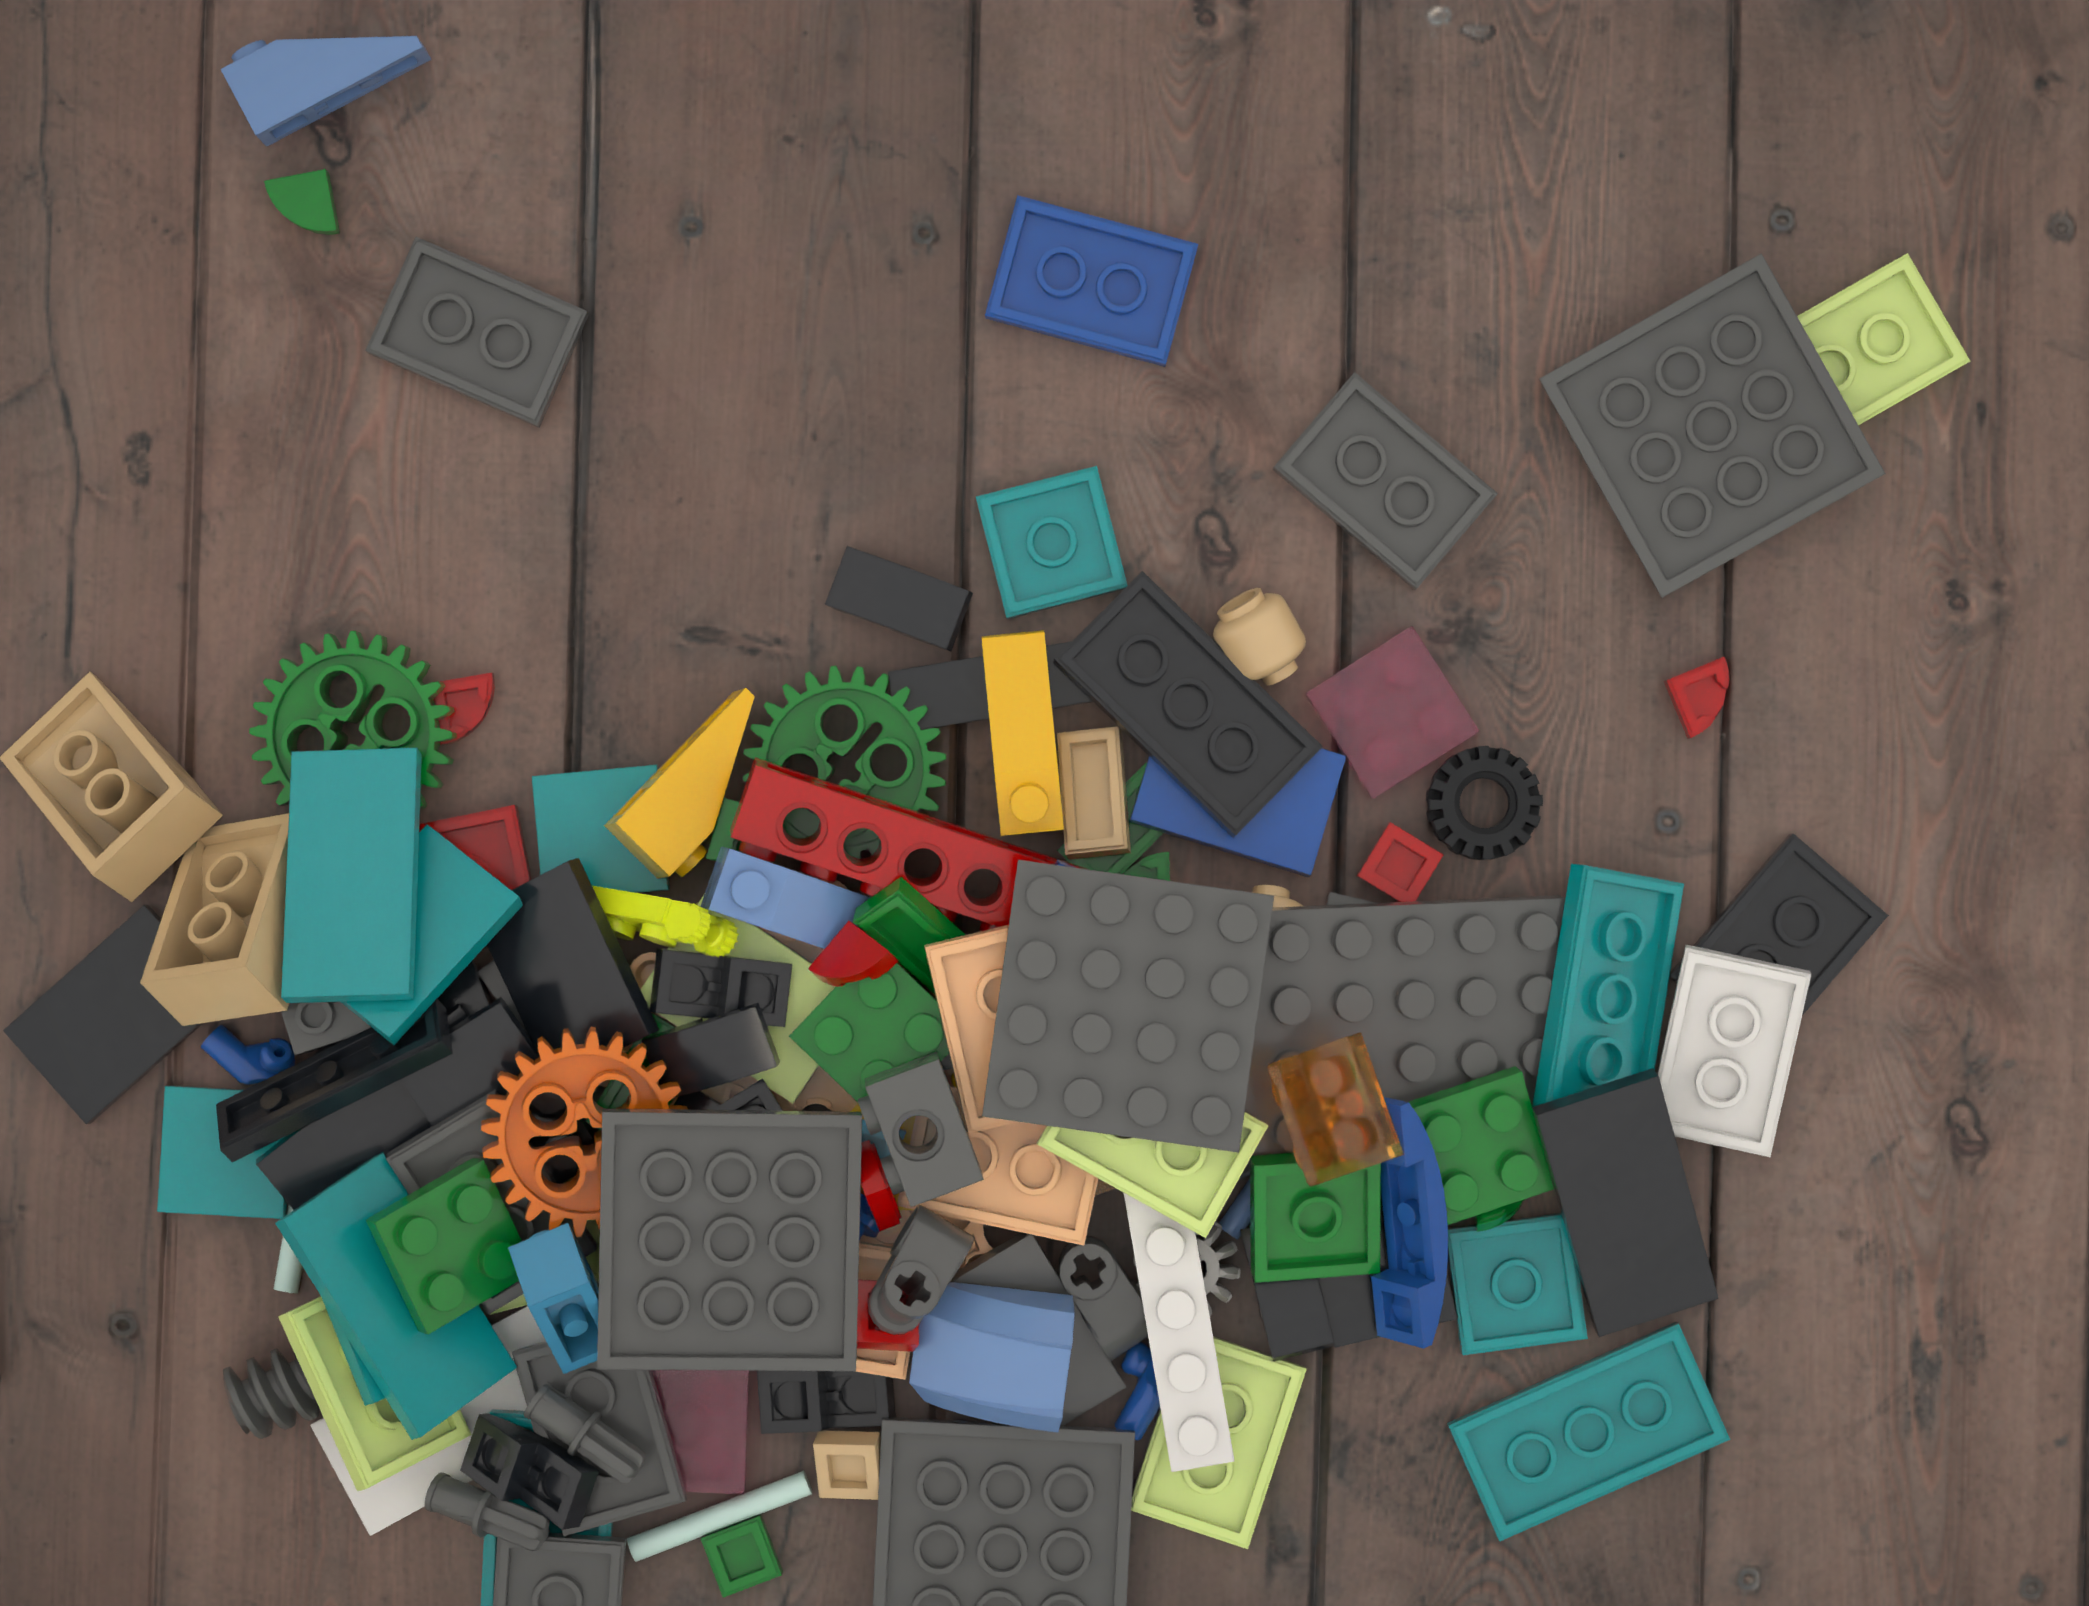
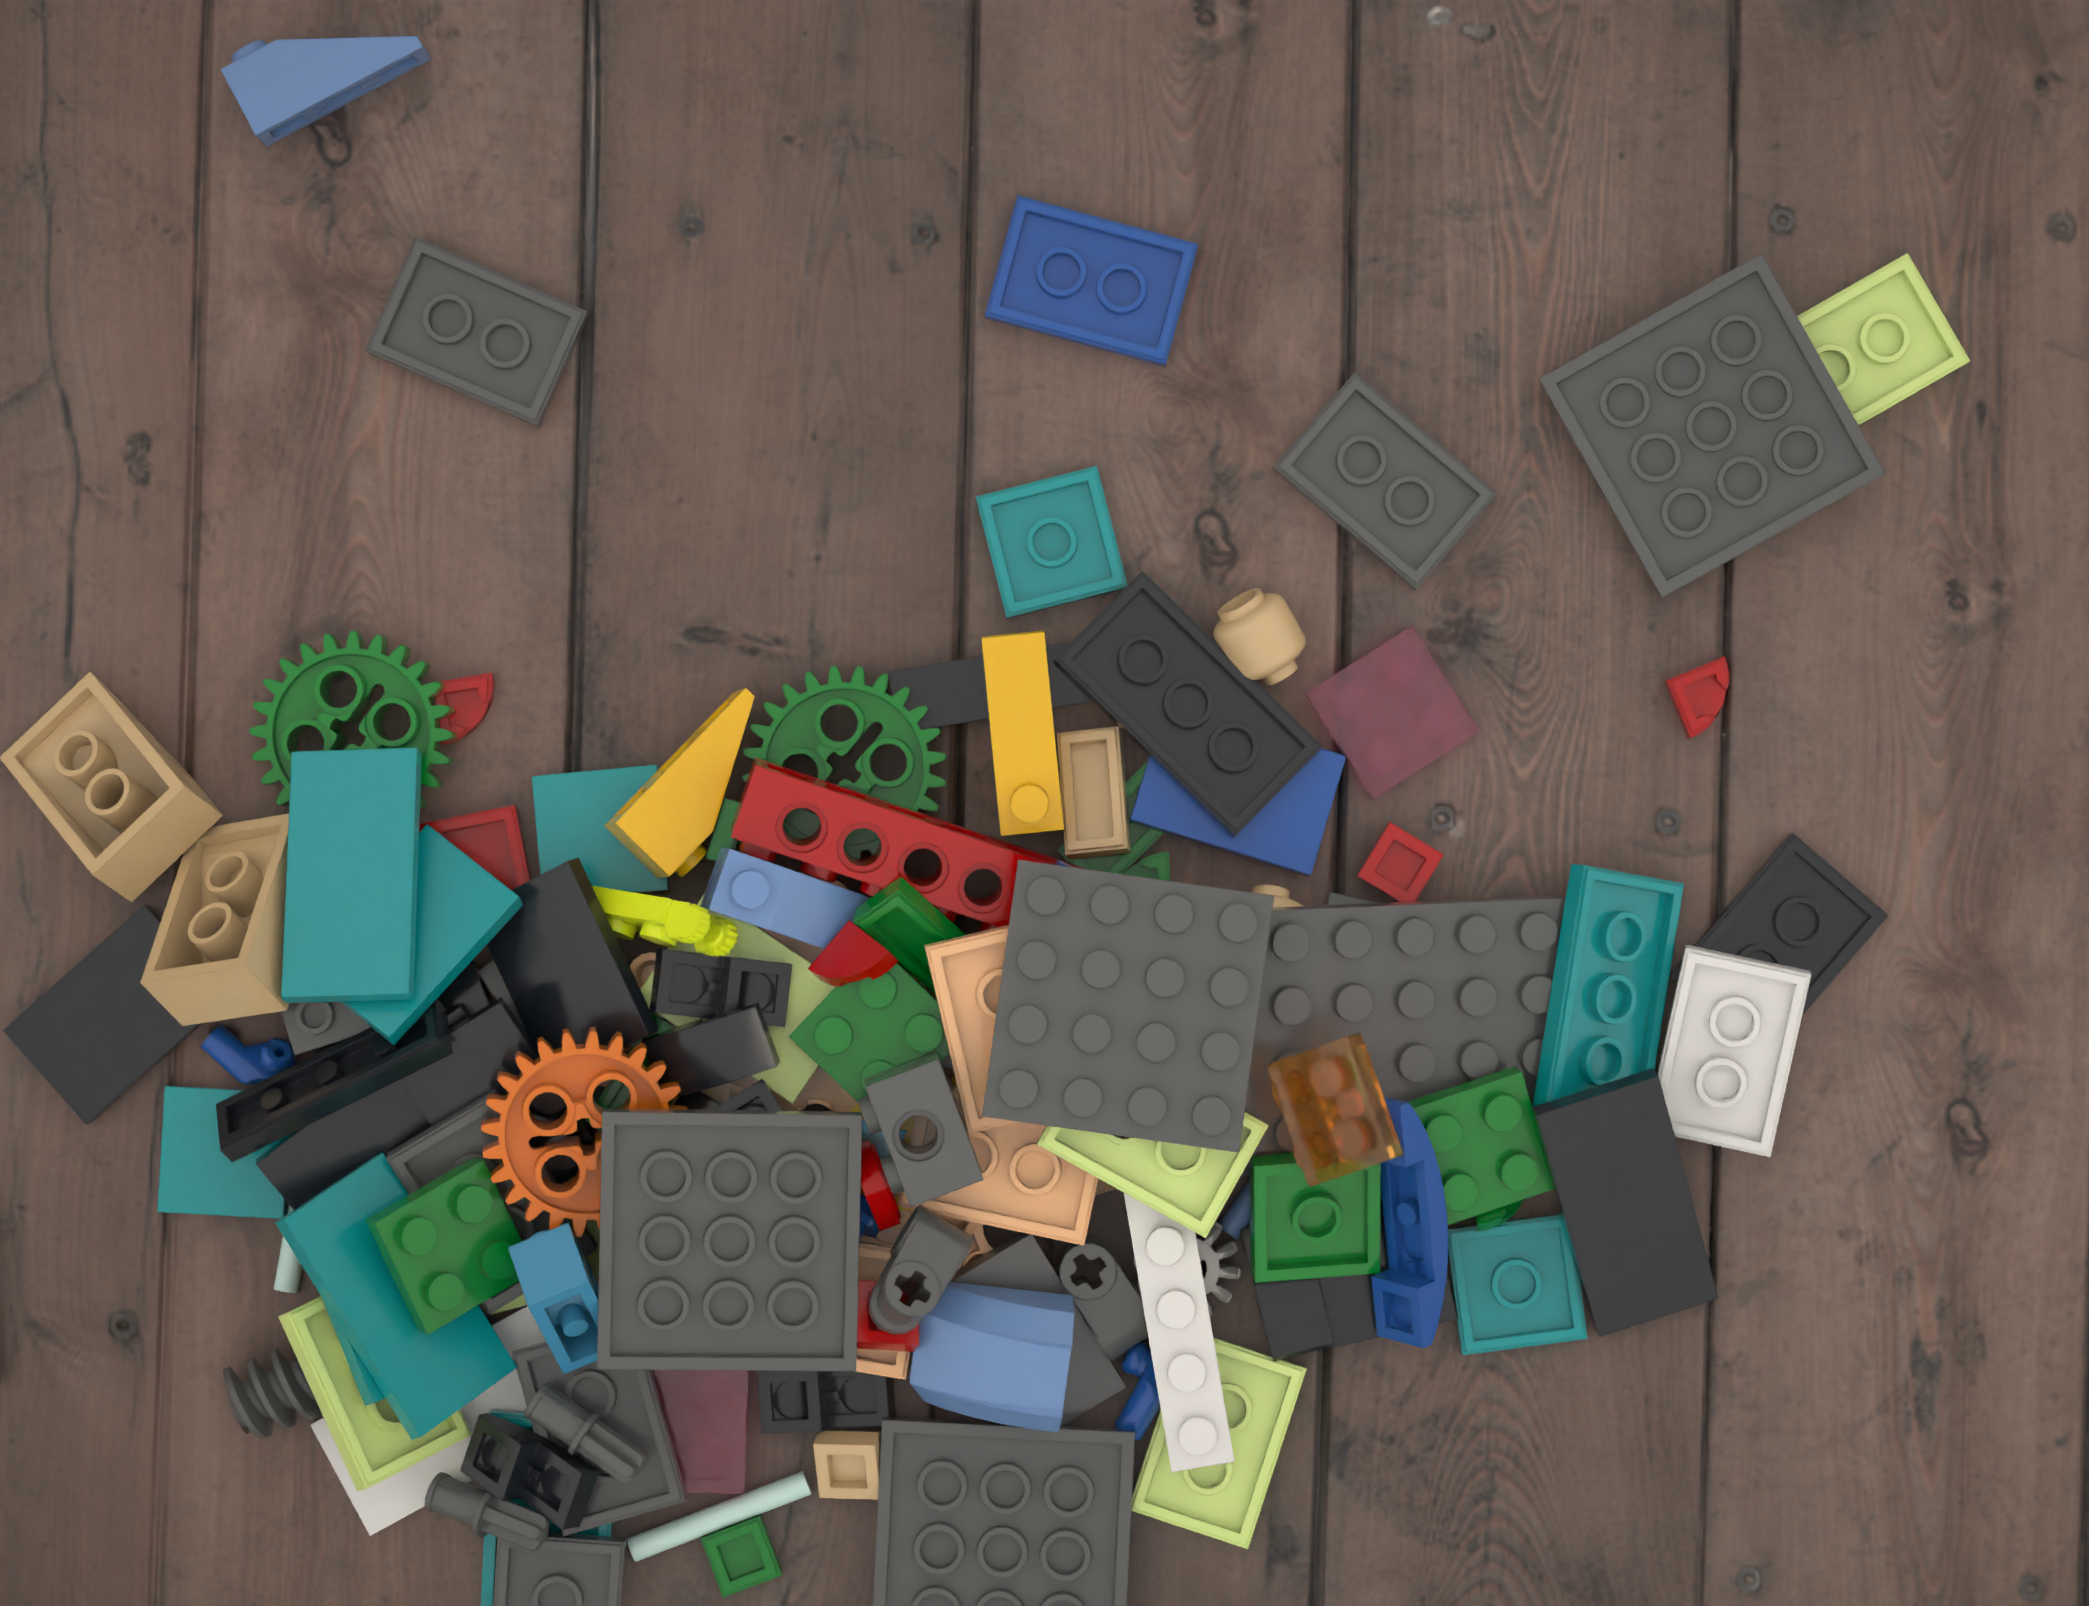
green tile [264,169,340,235] -> none
black slope [825,546,973,652] -> none
black tyre [1425,746,1543,860] -> none
teal tile [1447,1322,1730,1541] -> none

